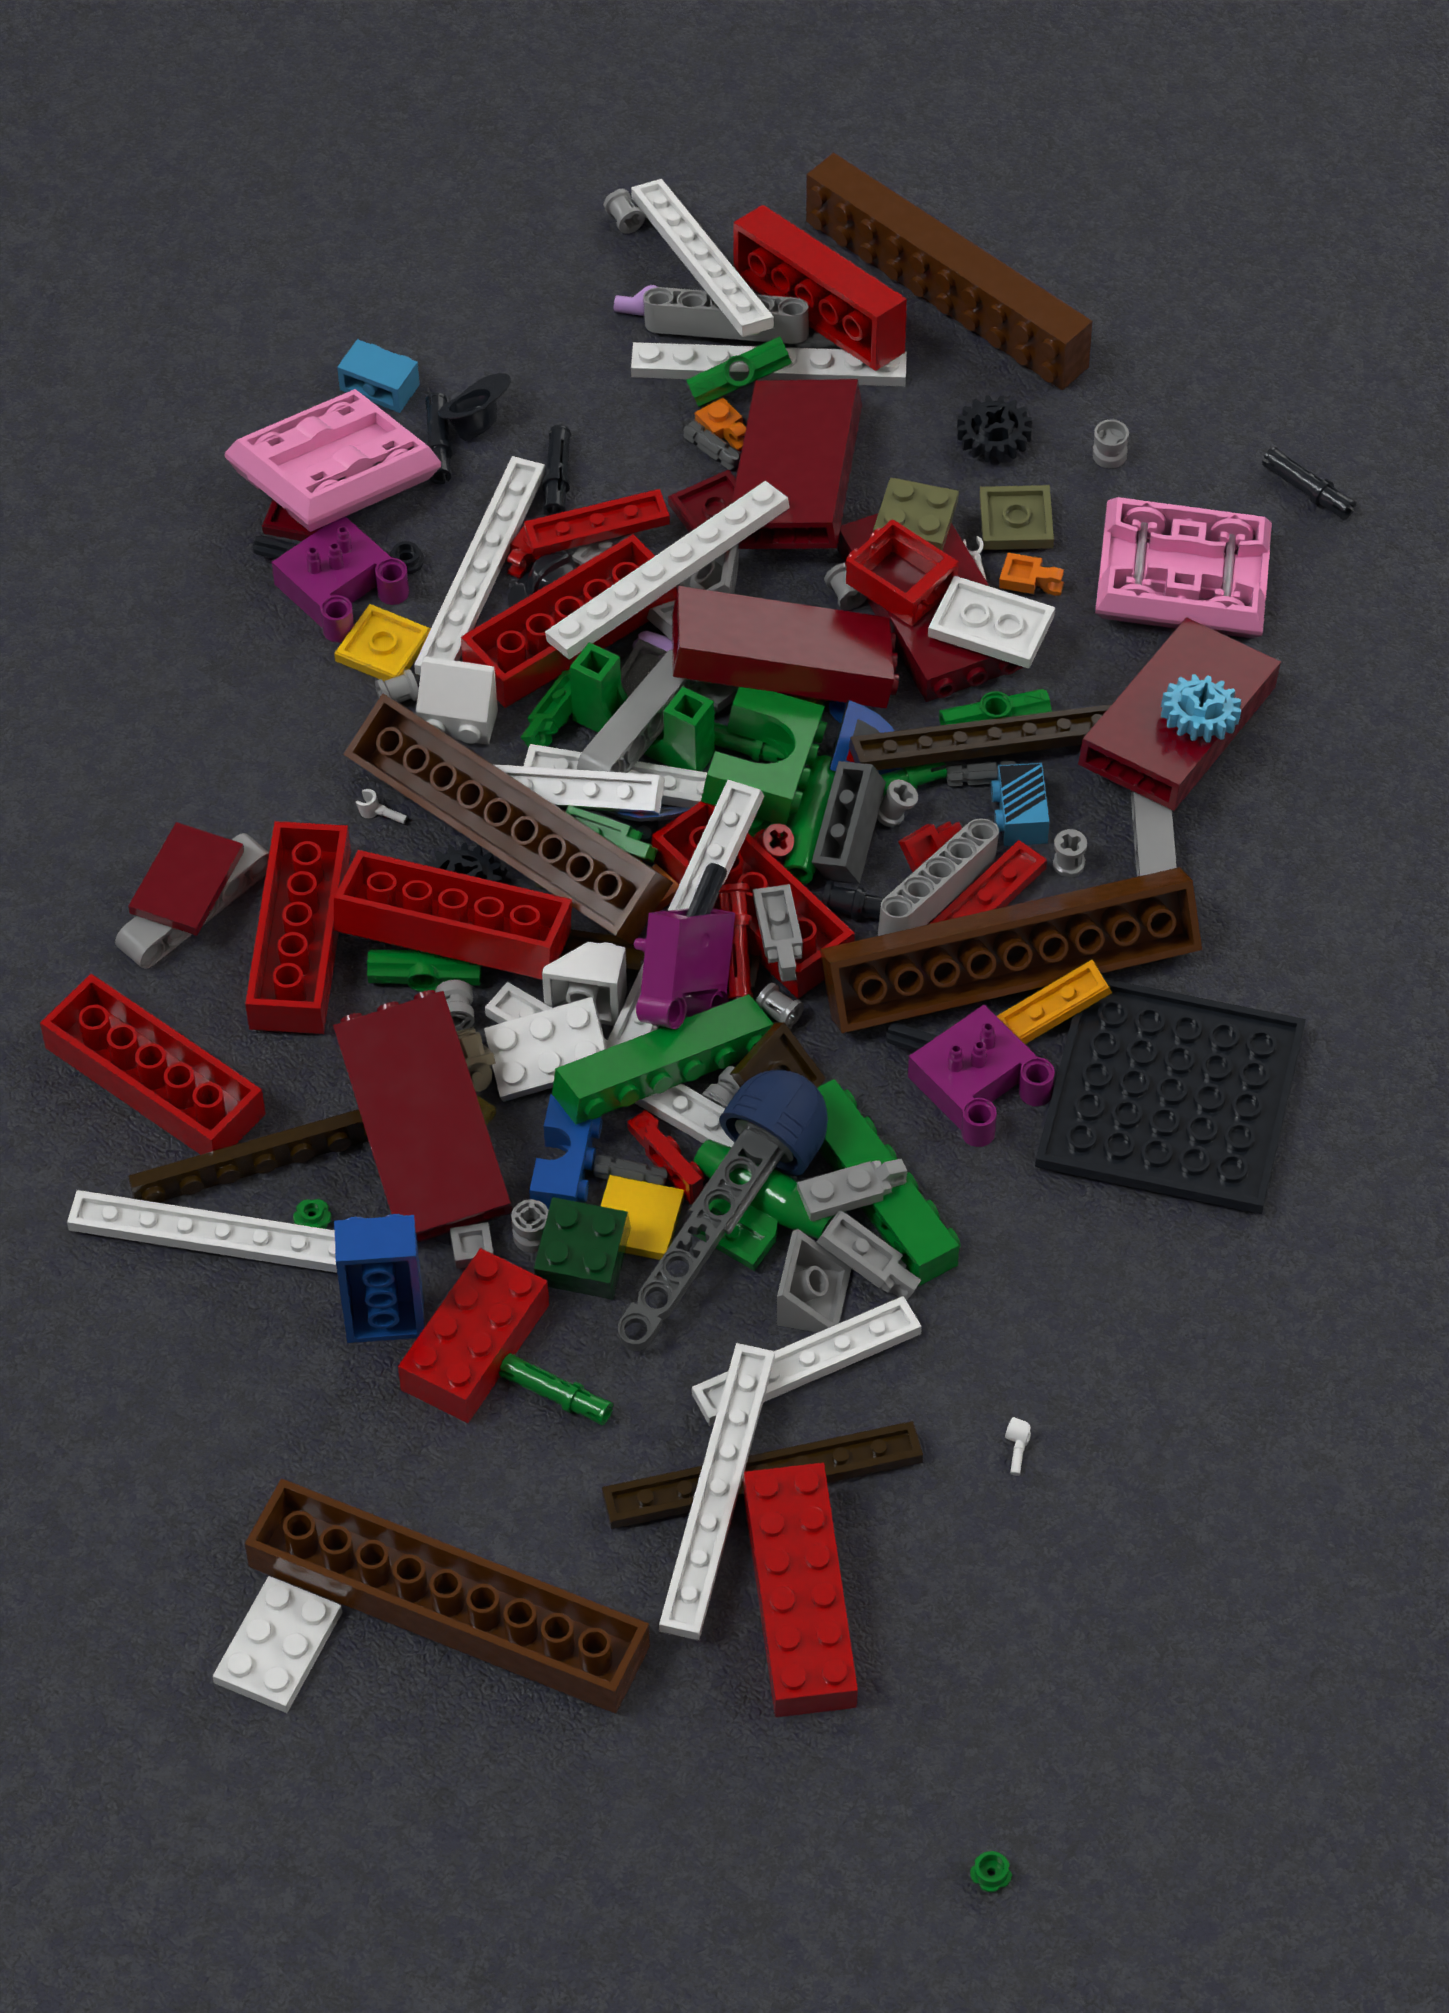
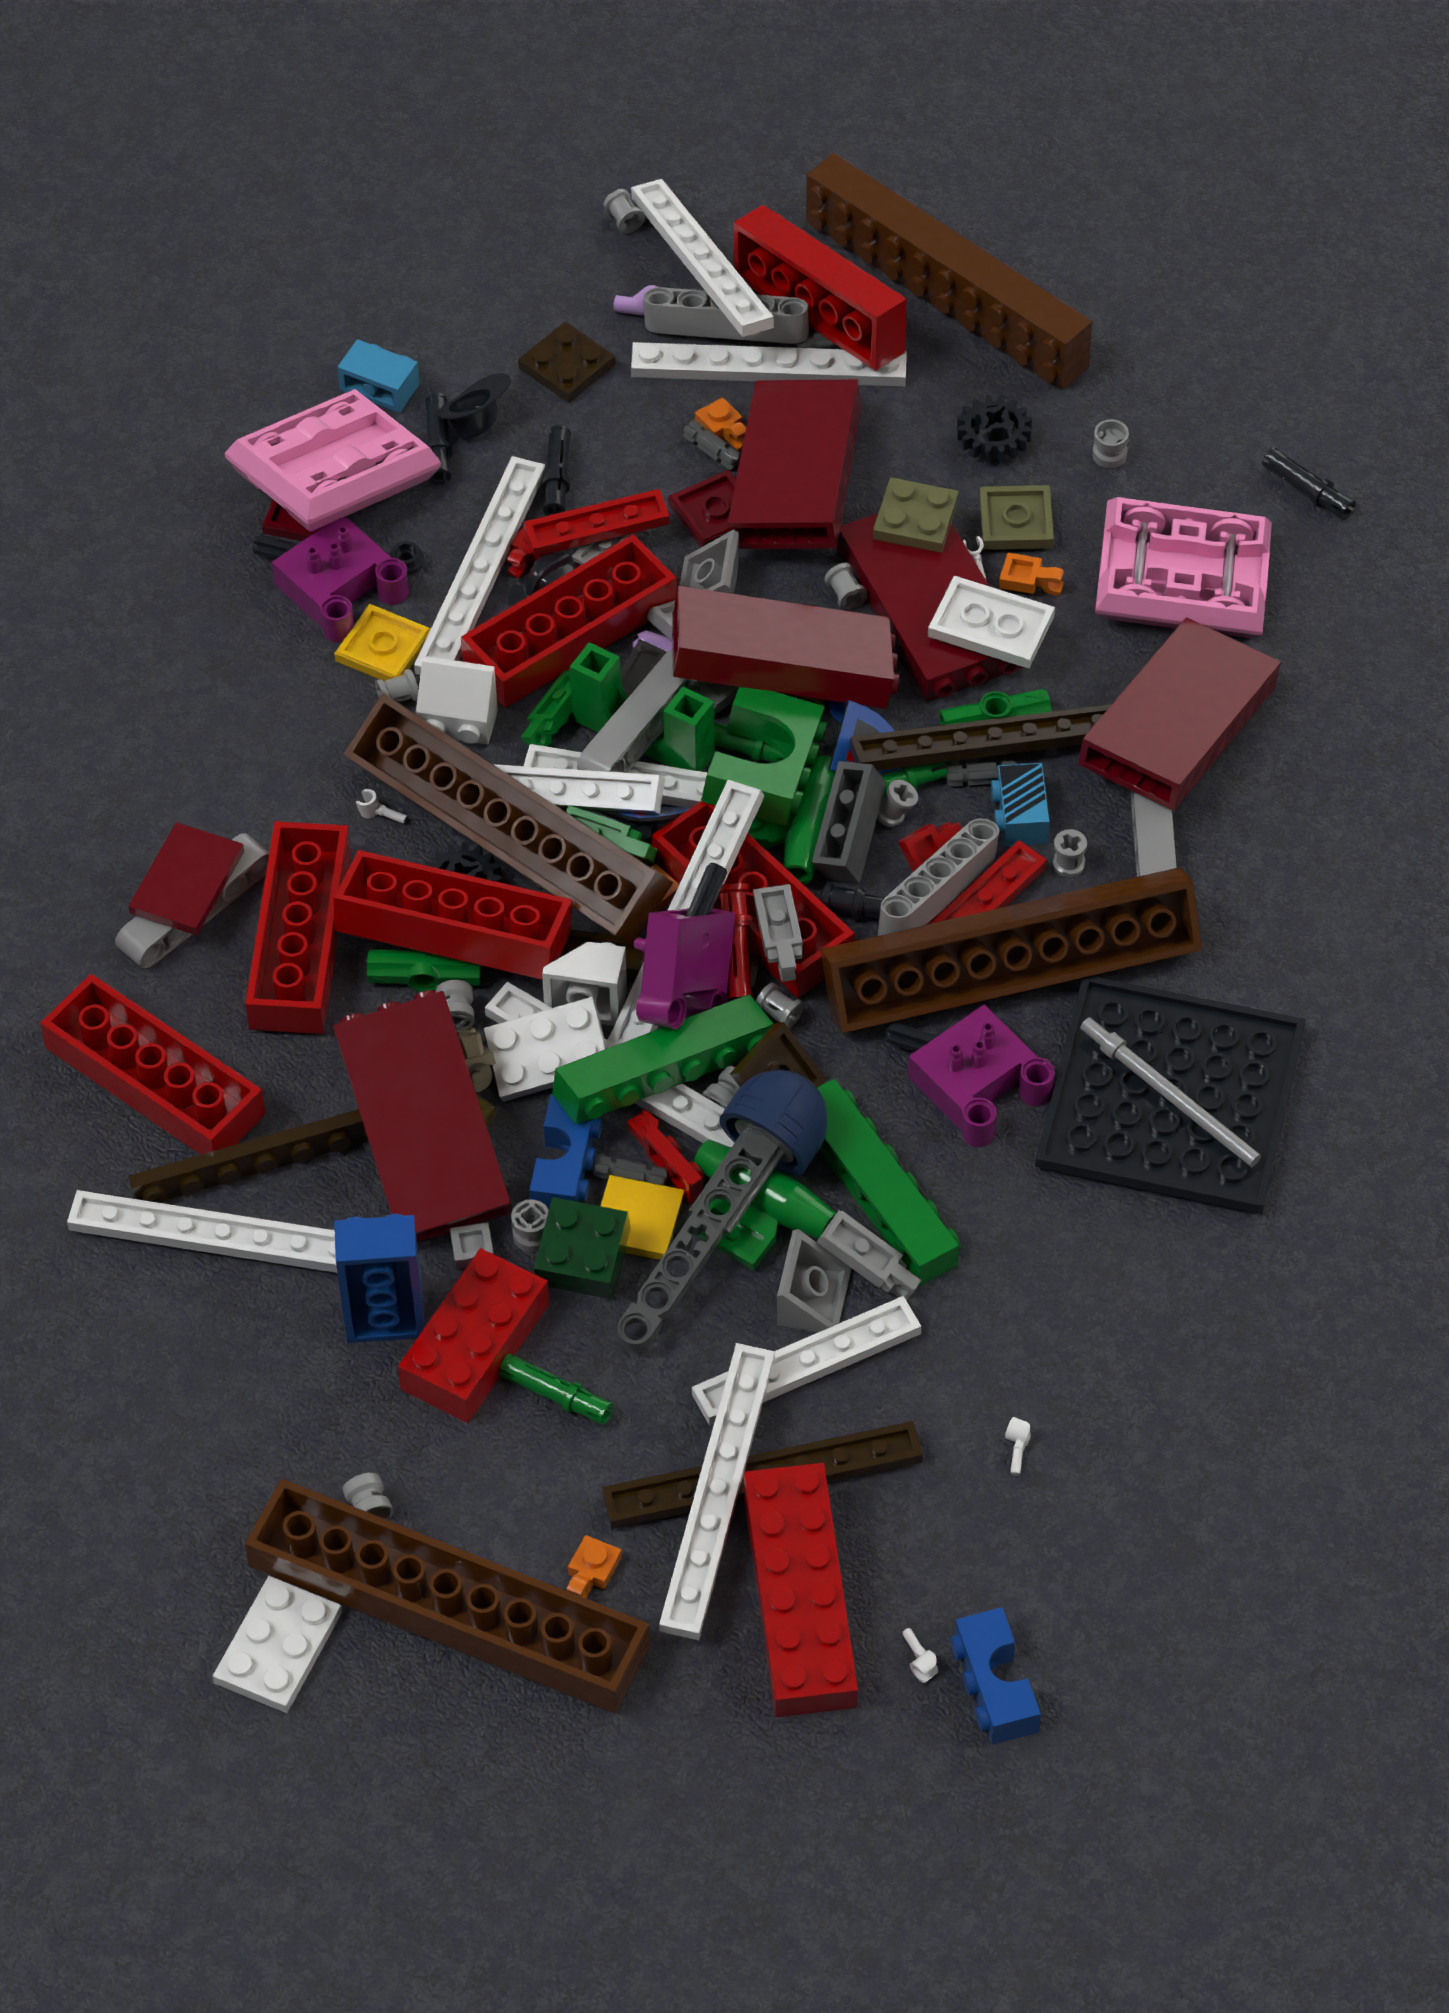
green plate [293,1199,331,1229] -> none
white plate [545,481,790,659] -> none
green piece [686,336,793,407] -> none
red bush [753,823,794,859] -> none
light grey hinge [797,1159,907,1221] -> none
red window [845,519,959,626] -> none
green plate [970,1851,1012,1892] -> none
light orange tile [997,960,1112,1044] -> none
medium azure gear [1161,674,1241,742] -> none
none -> light grey wheel [342,1472,393,1520]
none -> dark brown plate [518,321,615,403]
none -> orange plate [566,1535,622,1599]
none -> white hand [902,1628,938,1683]
none -> blue arch [950,1607,1041,1745]
none -> light grey bar [1080,1017,1261,1167]

